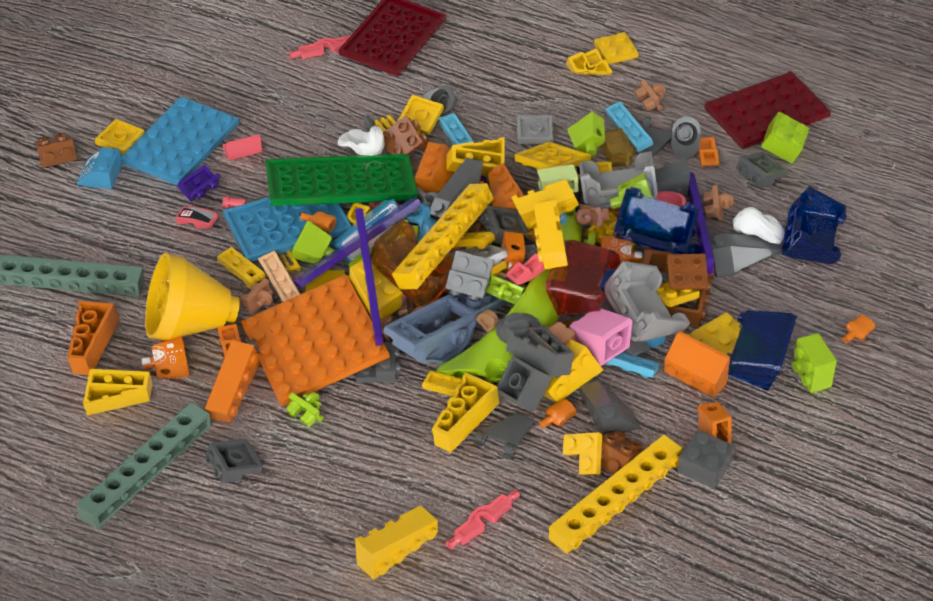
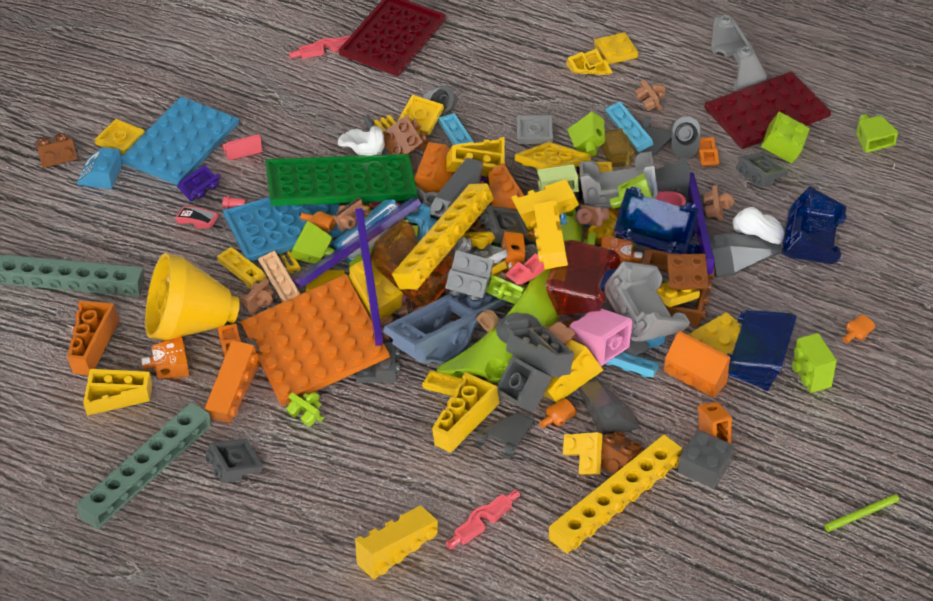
none -> nougat hips [333,198,369,232]
none -> light grey plate [455,237,472,253]
none -> light grey windscreen [711,15,767,91]
none -> lime bar [824,494,899,532]
none -> lime torso [856,114,898,153]

